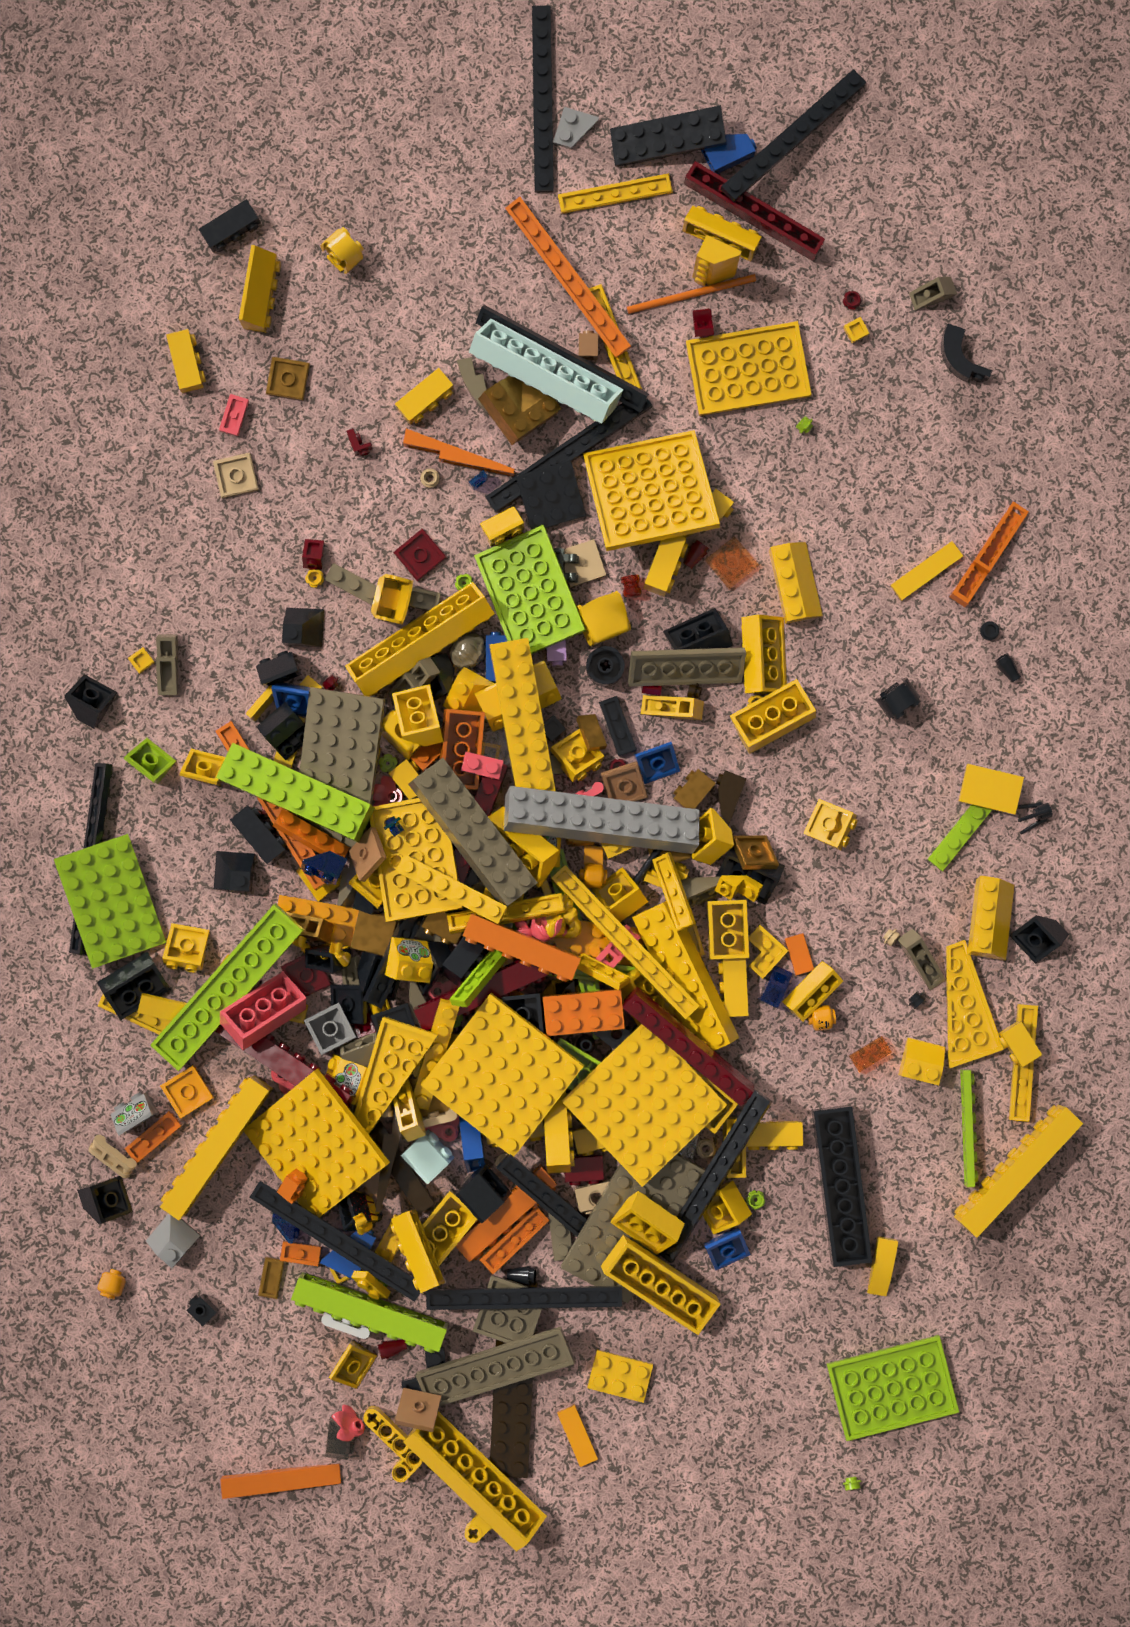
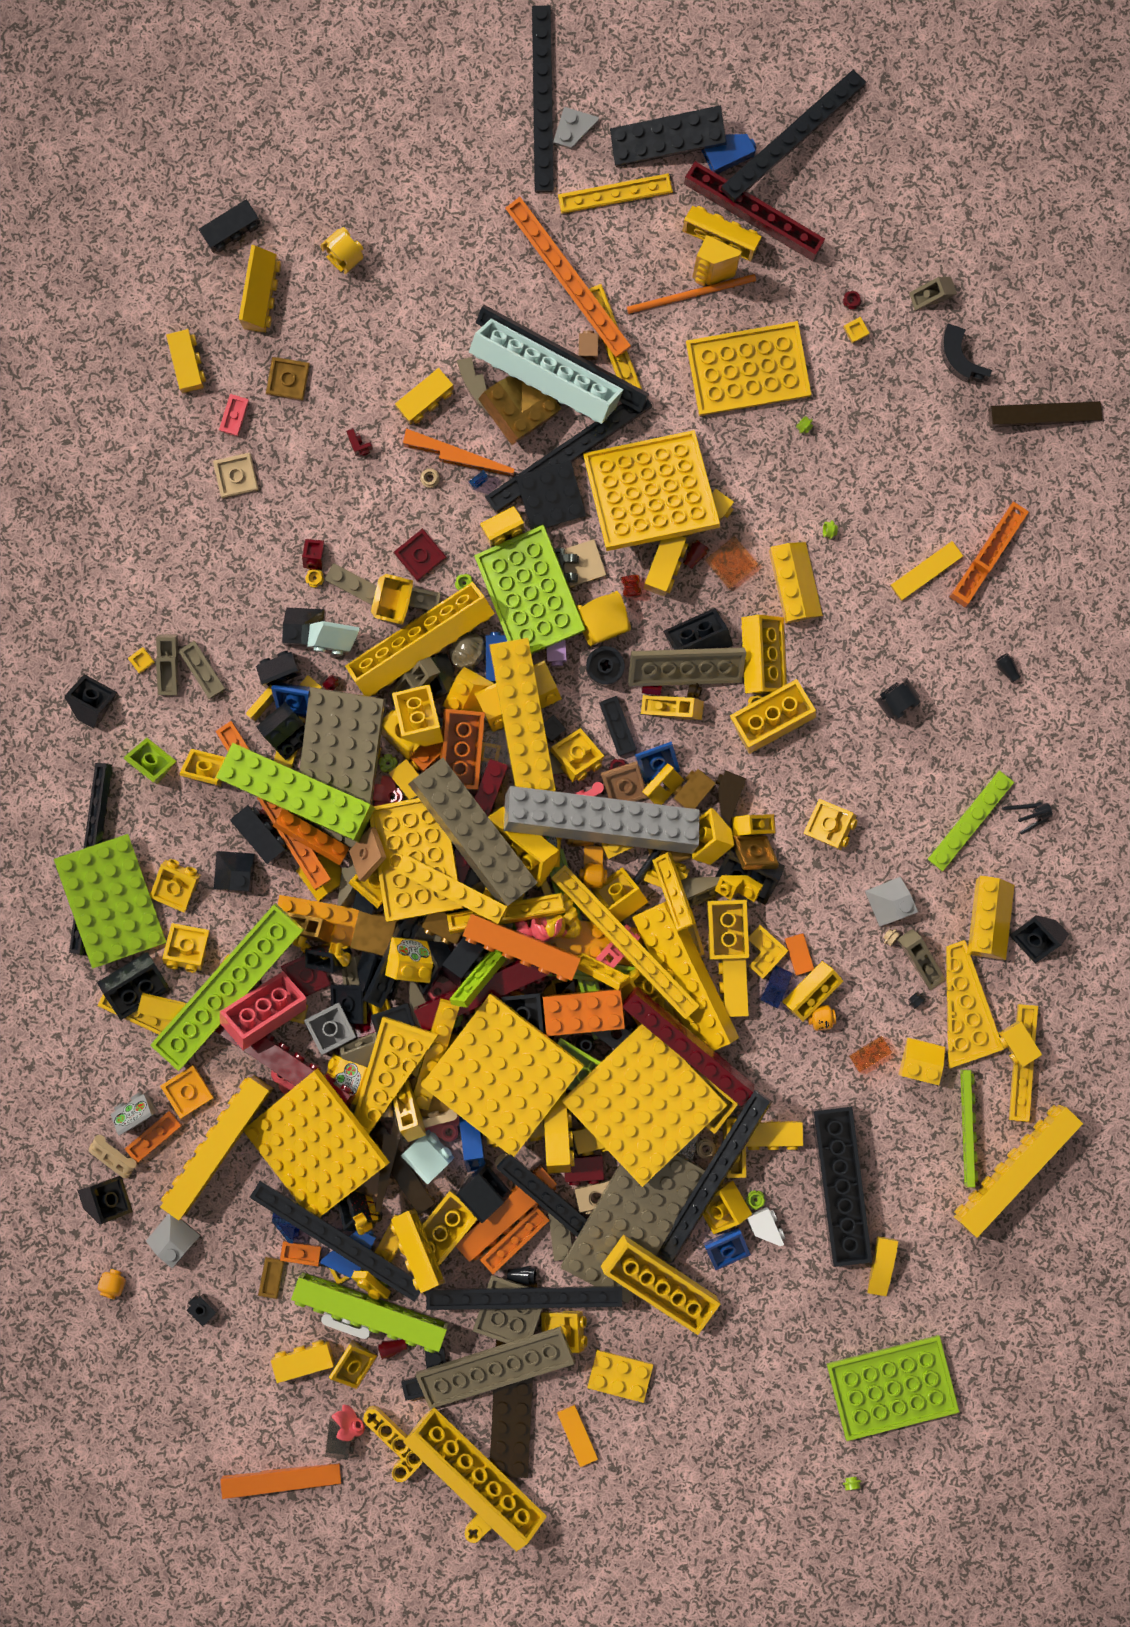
orange brick [277,1168,308,1204] -> none
clear blue slope [300,851,347,885] -> none
plate [384,816,404,837] -> none
medium nougat plate [394,1388,441,1432] -> none
coral plate [461,752,503,780] -> none
pearl gold tile [576,714,607,751] -> none
yellow slope [610,1191,685,1255] -> none
dark red bracket [692,308,714,338] -> none
yellow tile [958,764,1024,815] -> none
black plate [980,621,999,641] -> none
none -> yellow plate [150,859,201,912]
none -> dark tan plate [178,641,226,699]
none -> yellow brick [271,1340,335,1383]
none -> light aqua slope [307,621,360,655]
none -> yellow plate [541,1311,588,1353]
none -> yellow piece [642,763,684,805]
none -> yellow slope [732,814,775,836]
none -> white slope [747,1207,785,1246]
none -> lime plate [822,520,838,539]
none -> light grey slope [865,877,918,927]
none -> dark brown slope [988,401,1102,428]

